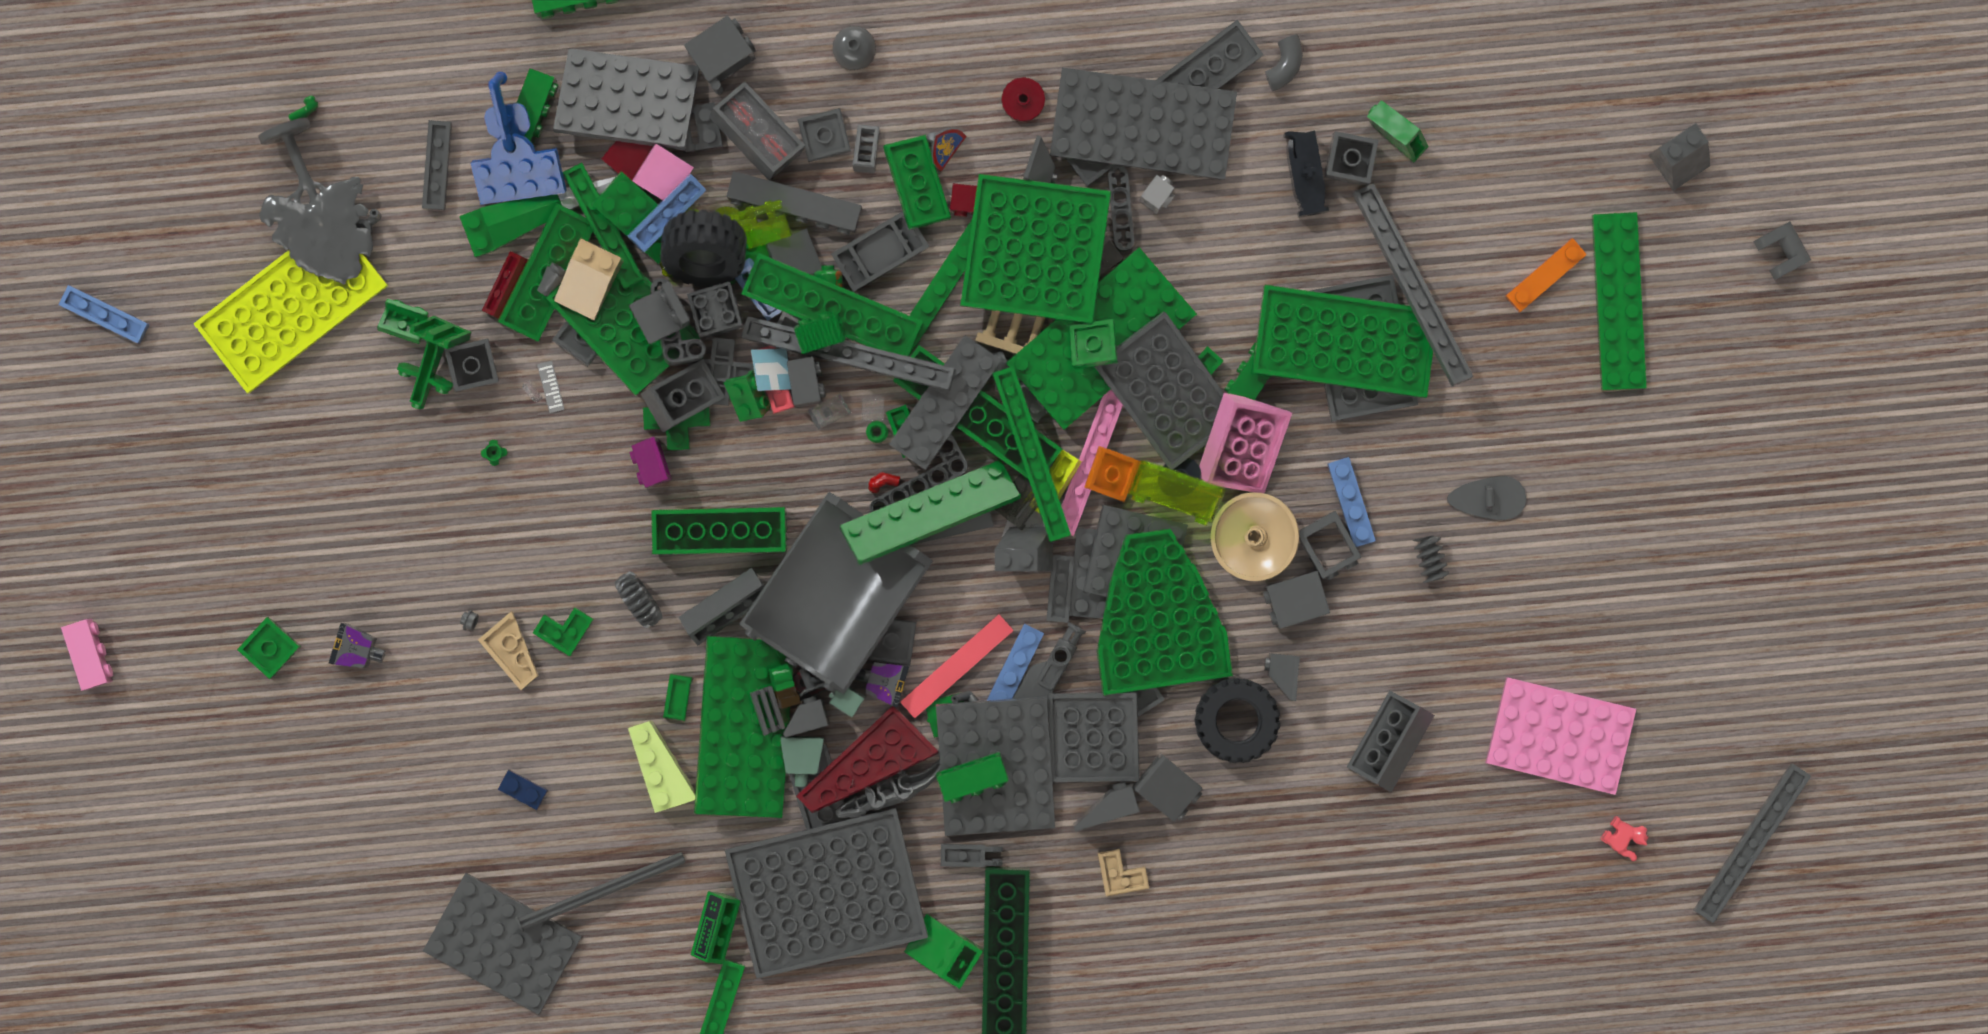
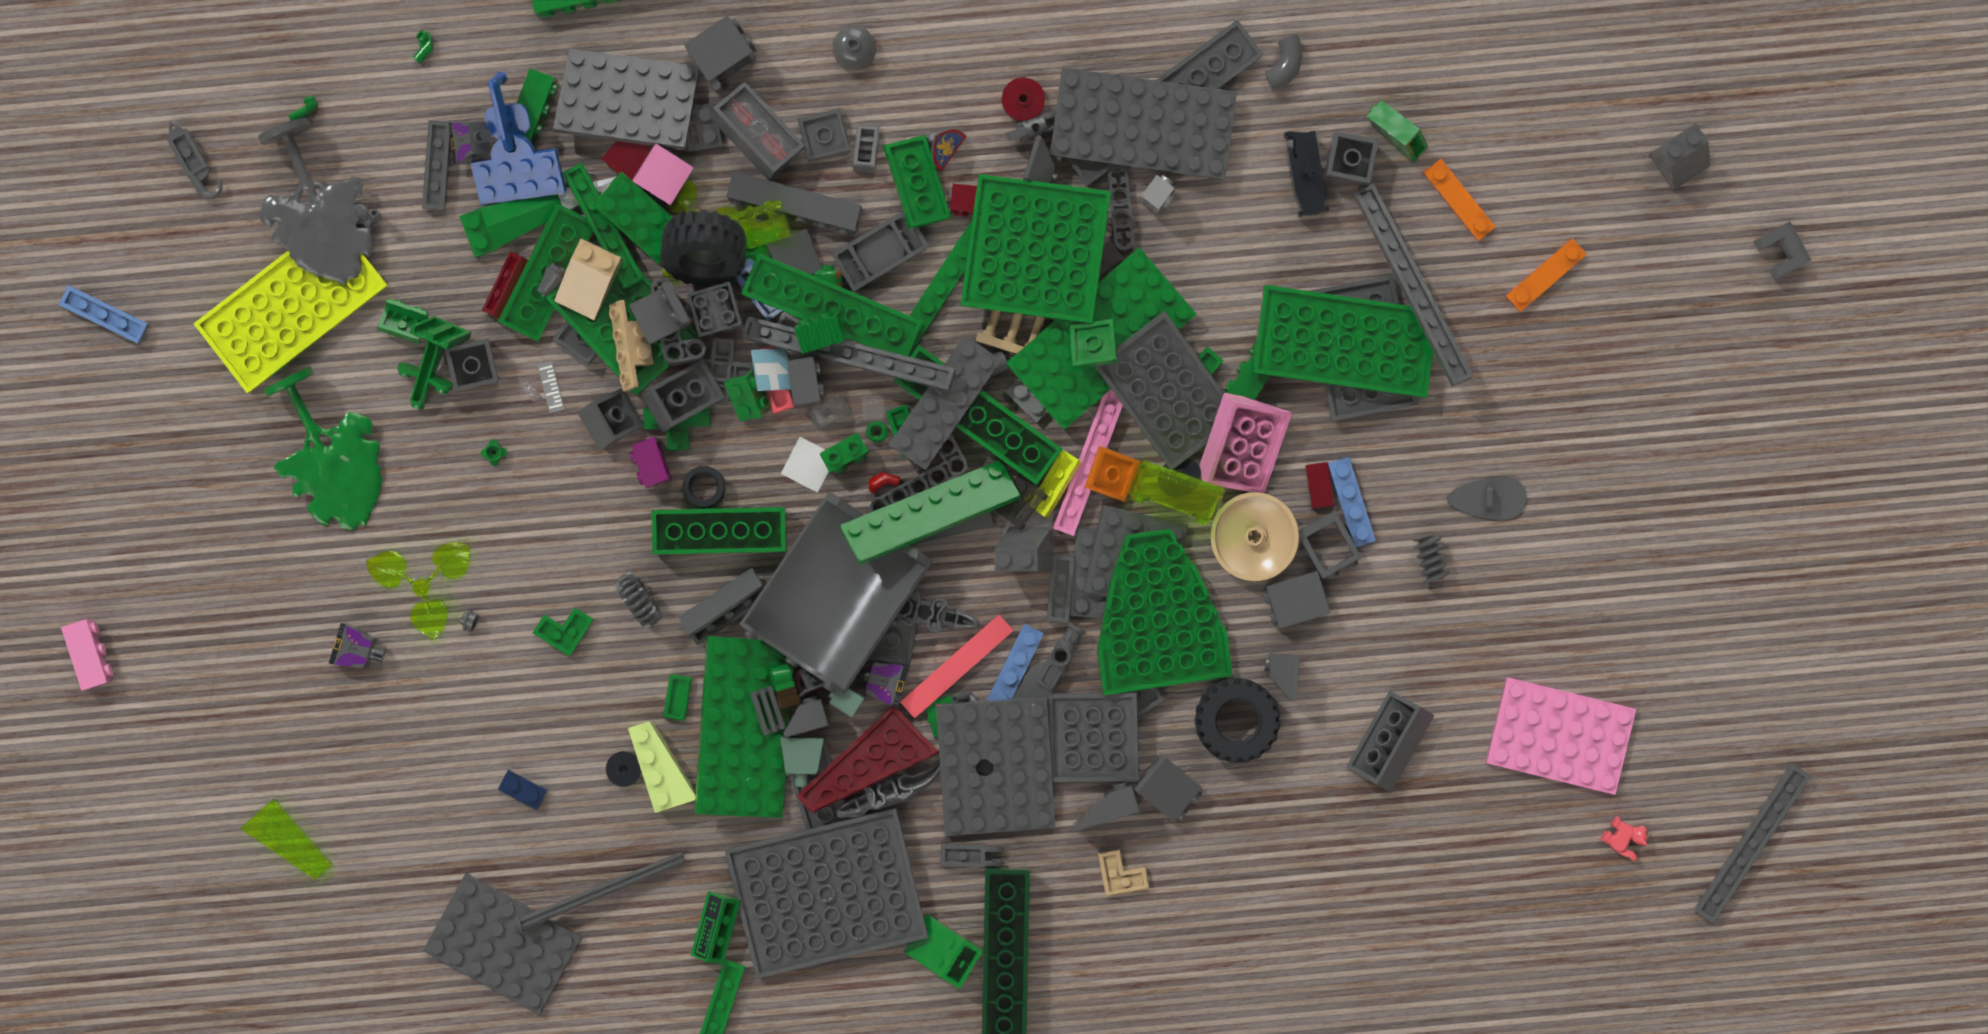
green plate [237,617,301,679] -> none
tan wing [478,611,539,690] -> none
medium blue plate [628,174,706,252] -> none
green brick [936,752,1009,803] -> none
green plate [993,366,1071,542] -> none
green plate [1592,212,1647,391] -> none
none -> dark grey plate [167,122,223,199]
none -> clear neon green wing [240,799,333,880]
none -> green plant [263,366,383,531]
none -> clear neon green plant [366,542,470,640]
none -> green arm [412,30,433,65]
none -> dark grey torso [449,122,492,165]
none -> dark grey slope [578,388,644,451]
none -> black piece [606,751,642,787]
none -> tan bracket [609,300,654,391]
none -> black tyre [683,466,726,508]
none -> white sticker [781,437,829,493]
none -> green bracket [820,433,869,475]
none -> dark grey animal [897,591,980,633]
none -> dark grey hinge [1006,110,1056,143]
none -> dark red tile [1305,462,1334,509]
none -> orange plate [1423,159,1495,242]

